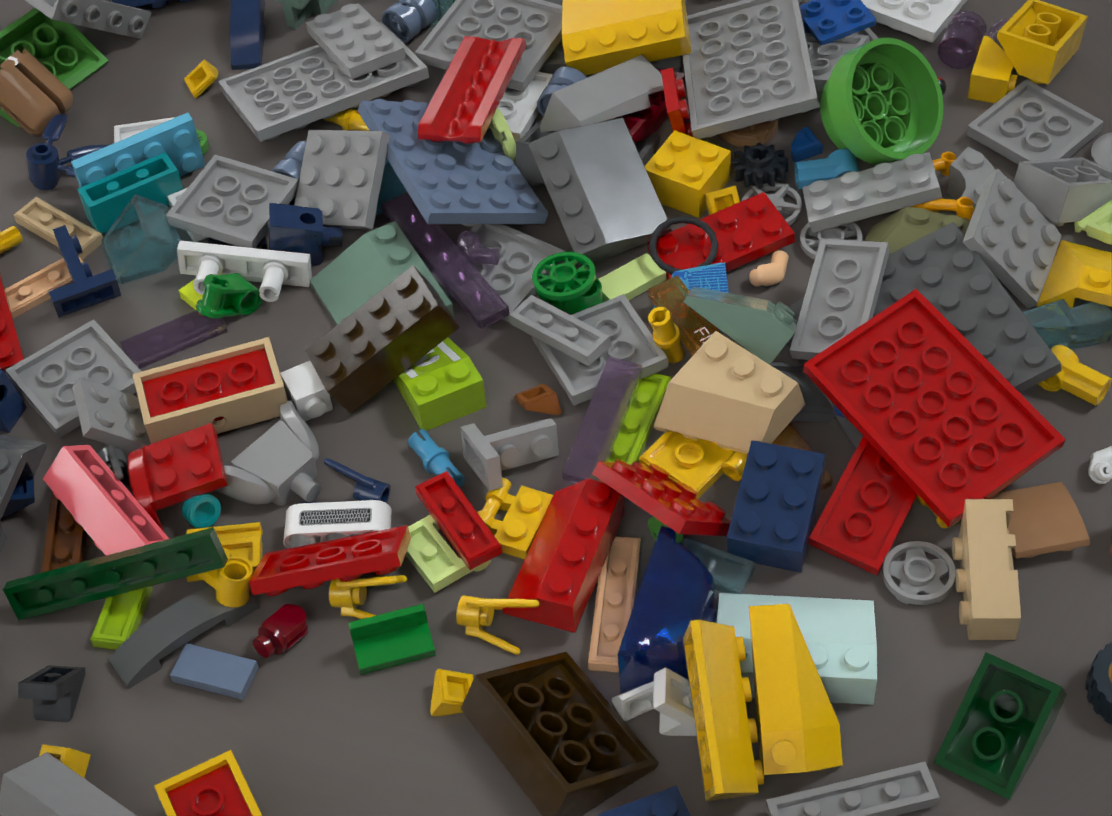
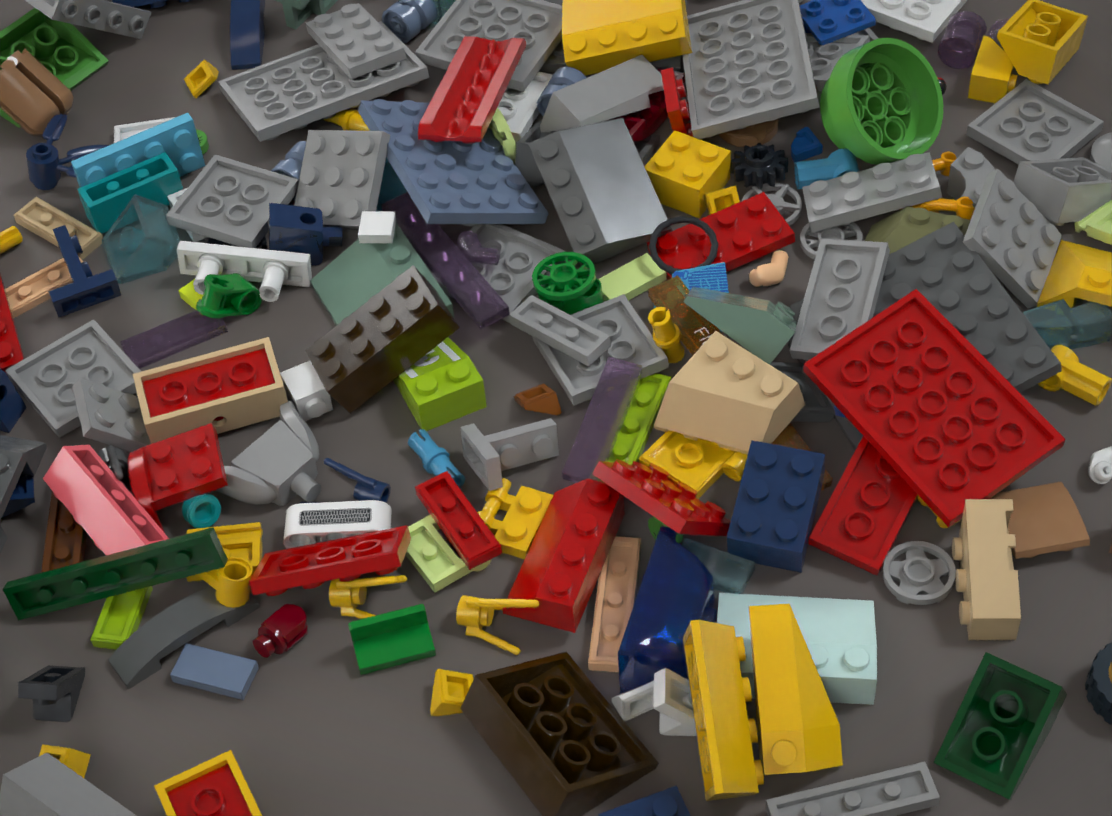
none -> white tile [358,211,396,243]

